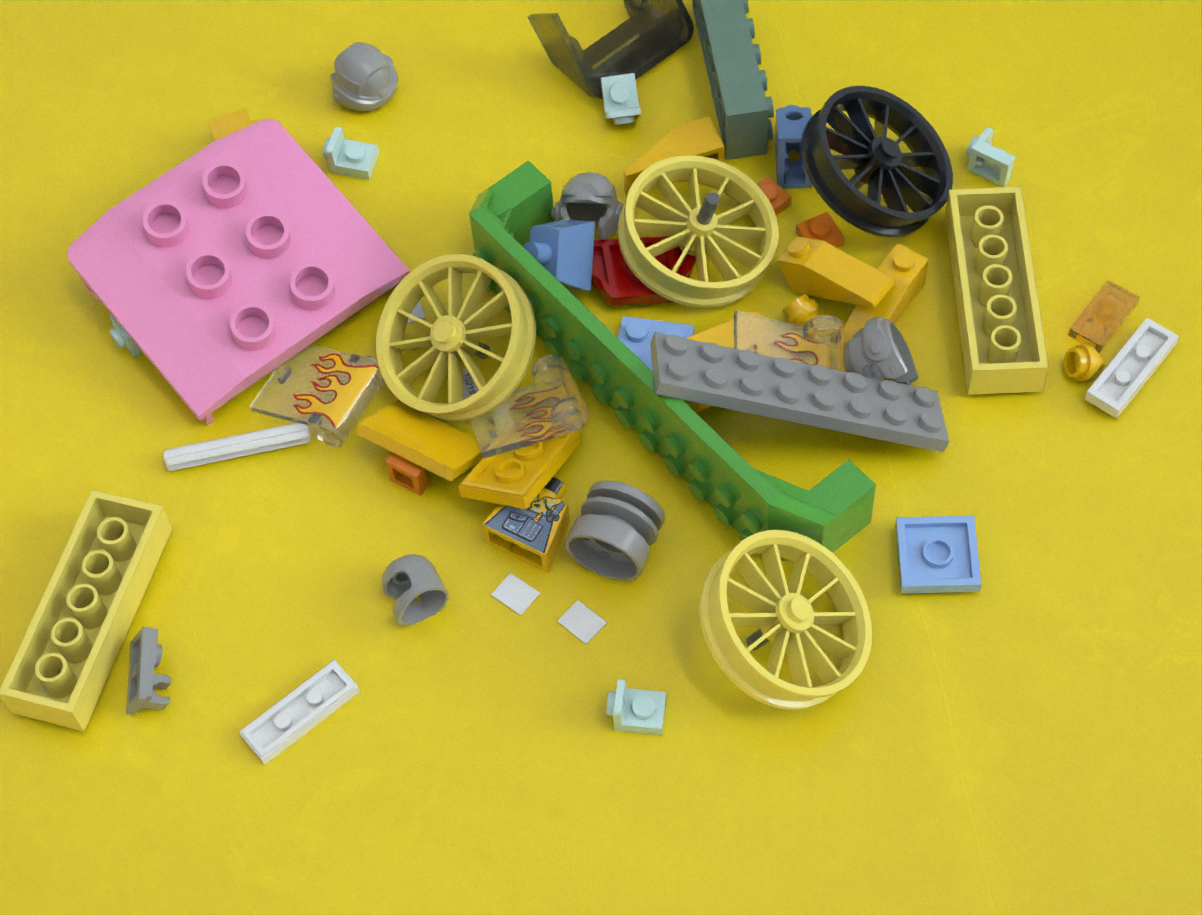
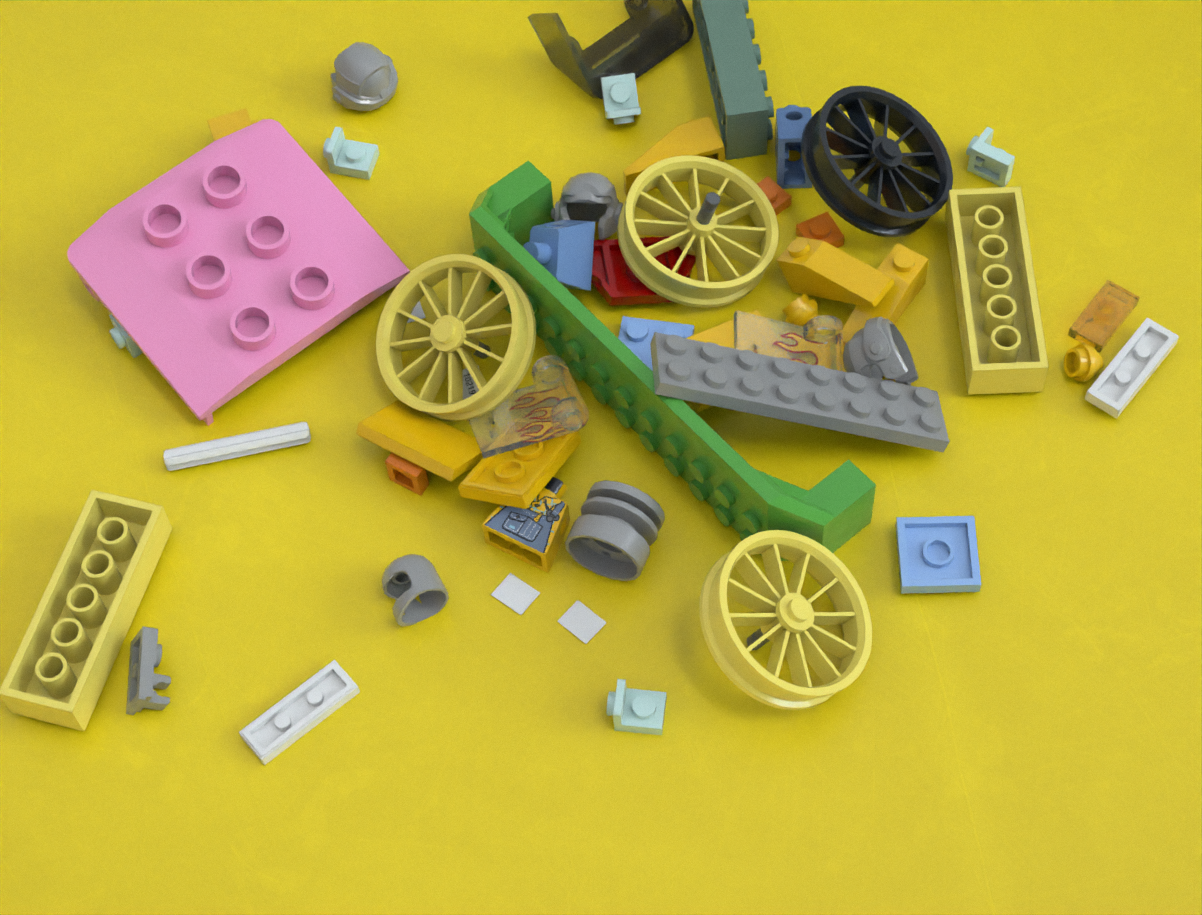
clear door [249,344,385,448] -> none

